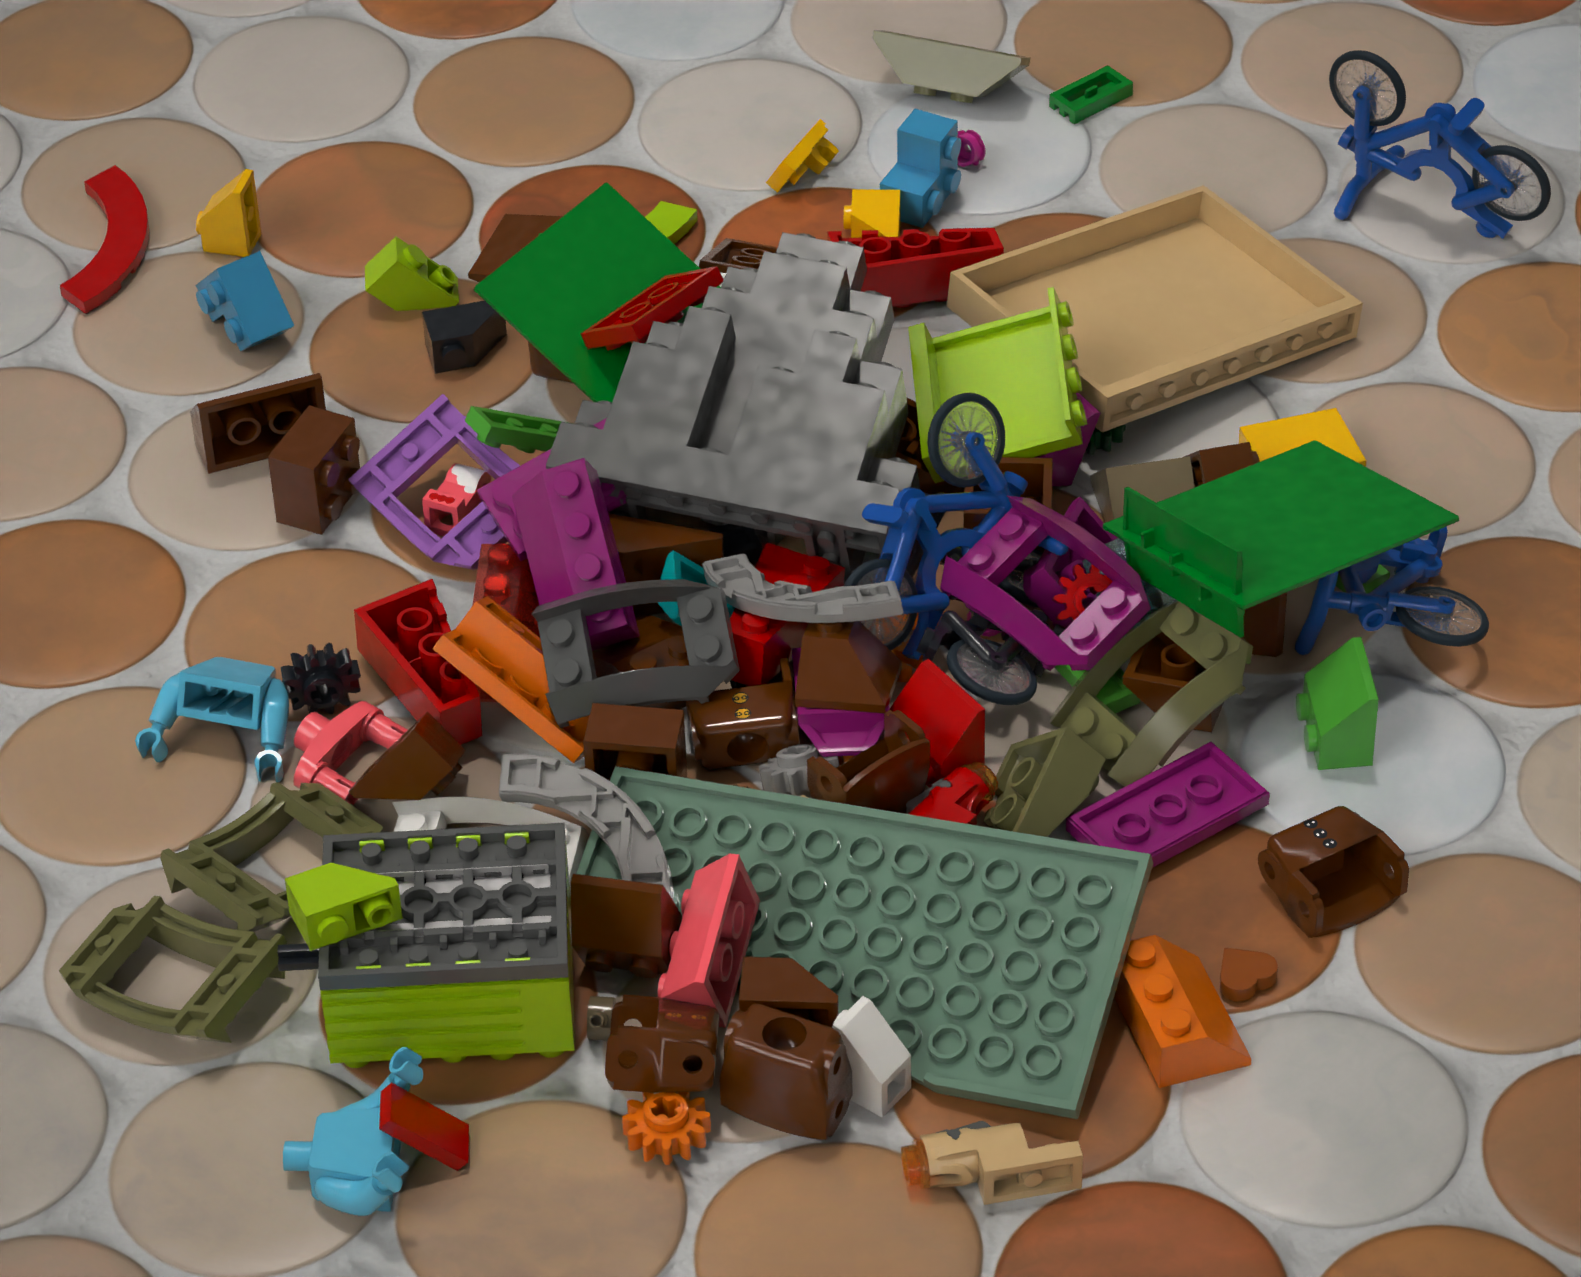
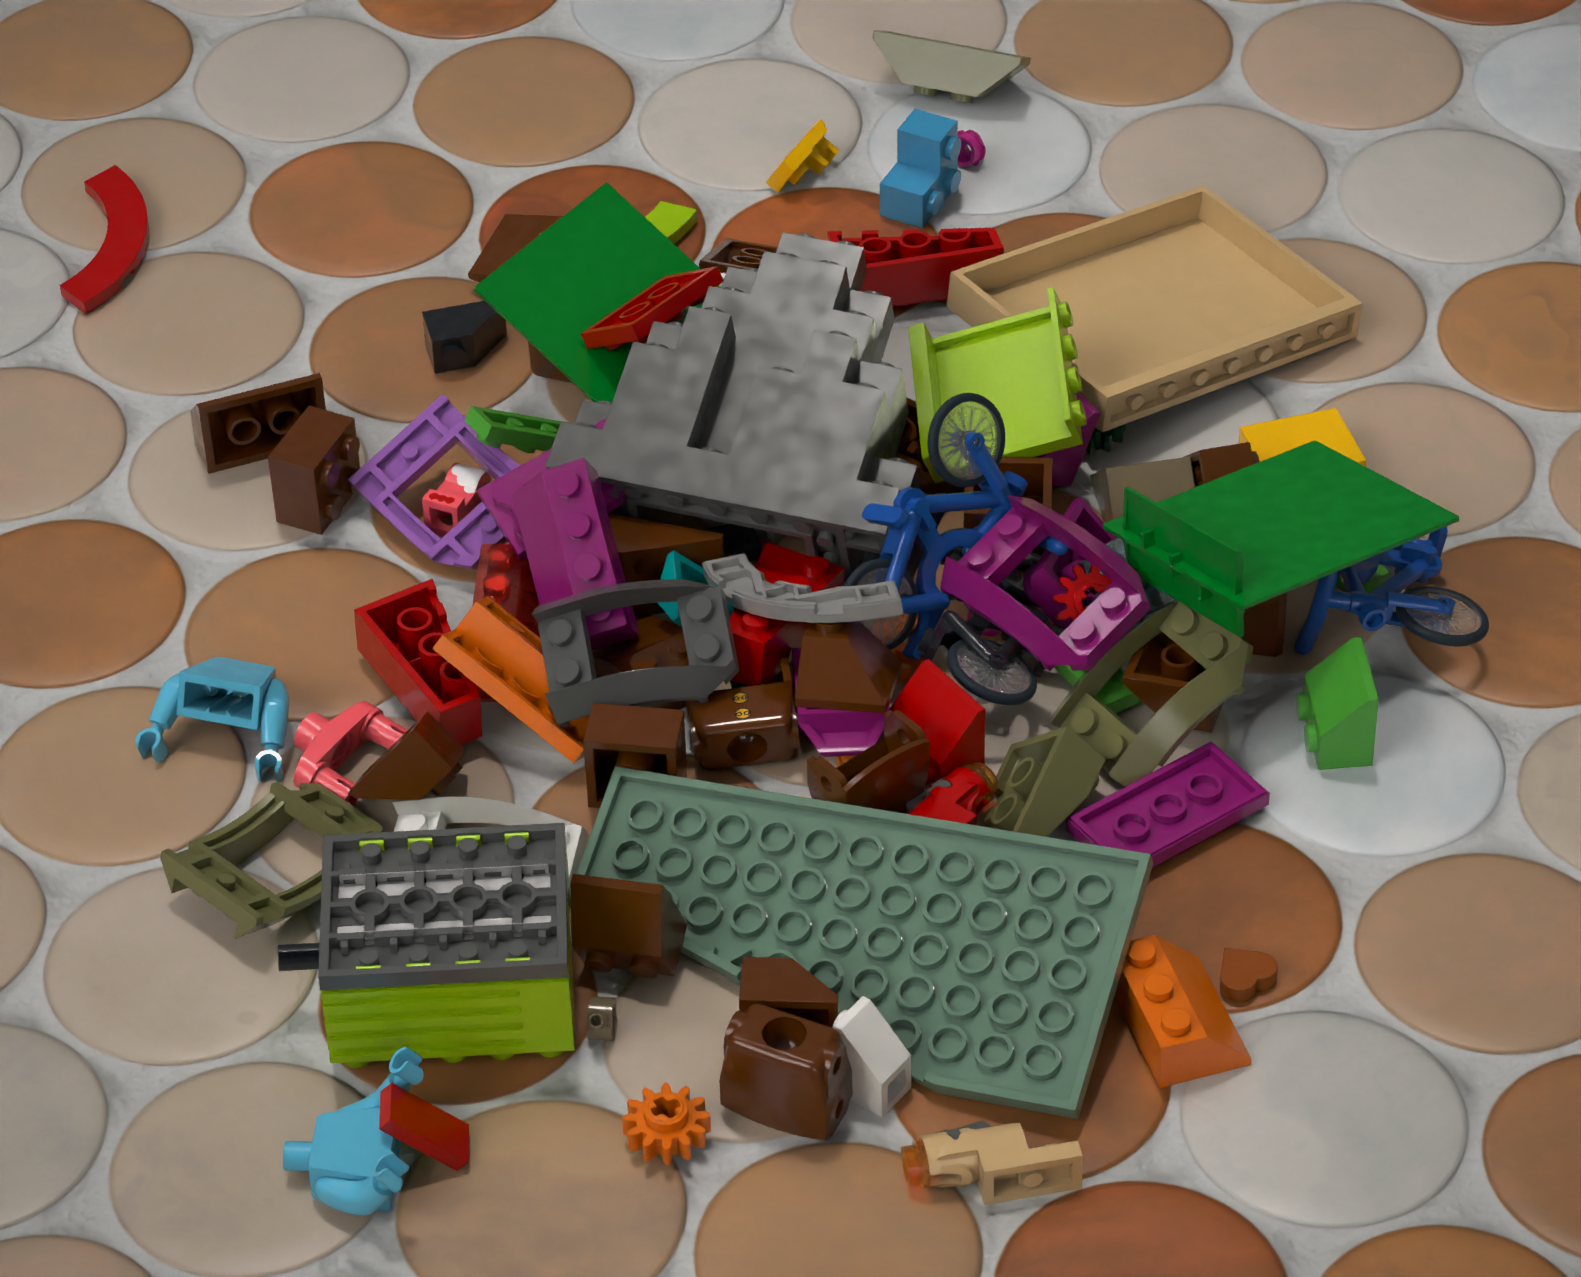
olive wedge [59,896,287,1043] -> none
dark azure brick [195,251,294,352] -> none
yellow slope [196,169,262,257] -> none
black gear [281,643,361,714] -> none
lime slope [285,863,403,951] -> none
lime slope [365,236,459,311] -> none
light grey tile [499,754,674,901] -> none
reddish brown piece [605,994,719,1093] -> none
coral slope [657,853,760,1028] -> none
light grey gear [759,744,840,798] -> none
yellow slope [843,189,901,238] -> none
green tile [1049,65,1133,124] -> none
reddish brown piece [1258,806,1409,938] -> none
piece [1329,50,1551,238] -> none

